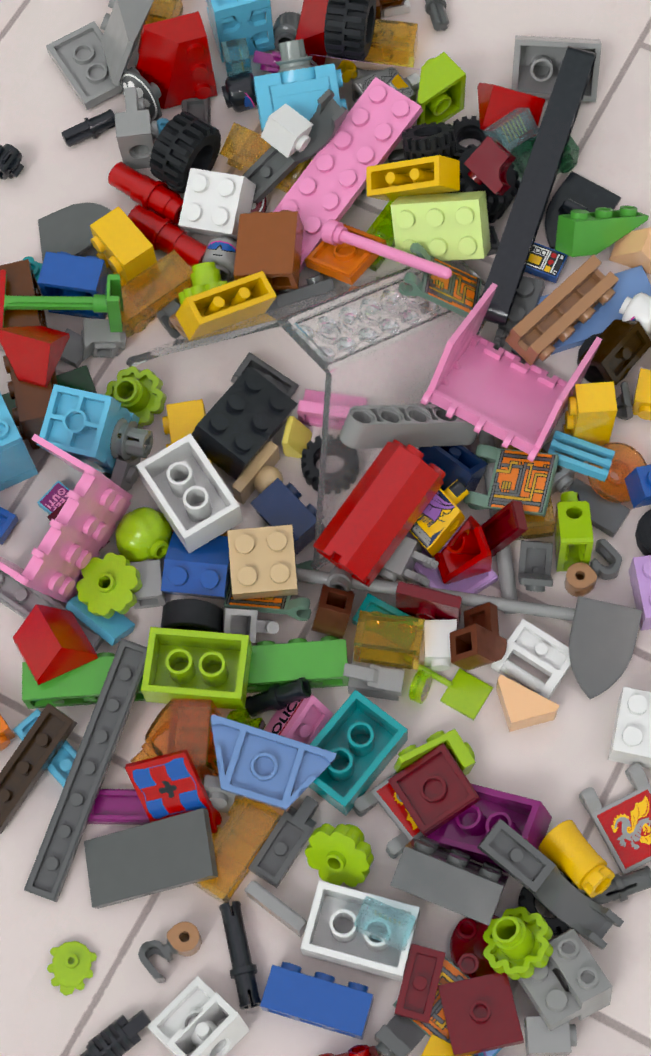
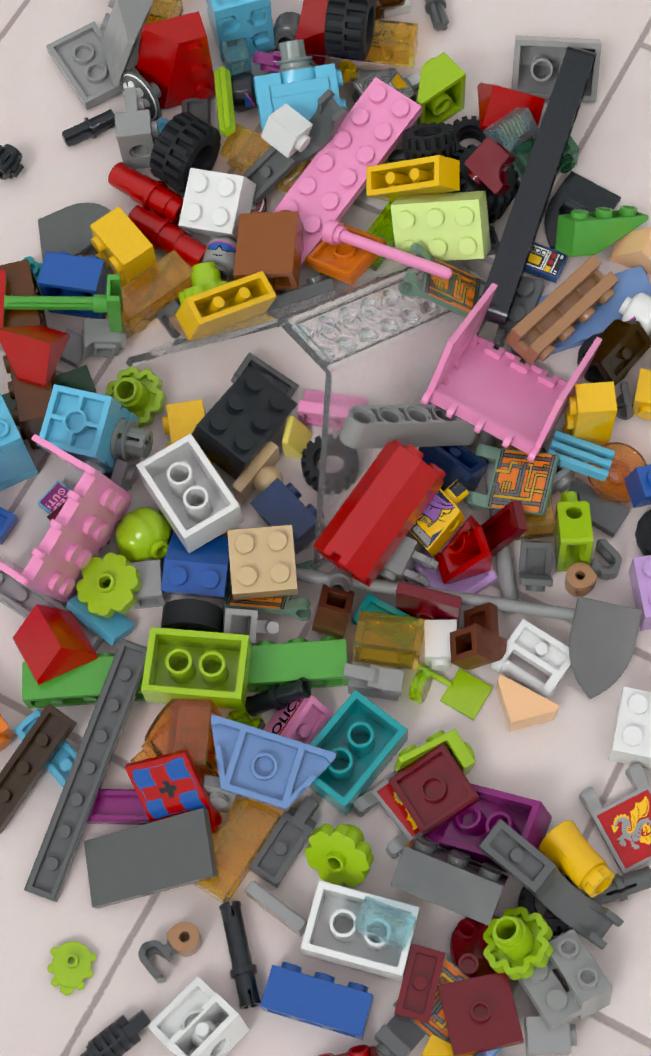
none -> lime axle [214,66,236,137]

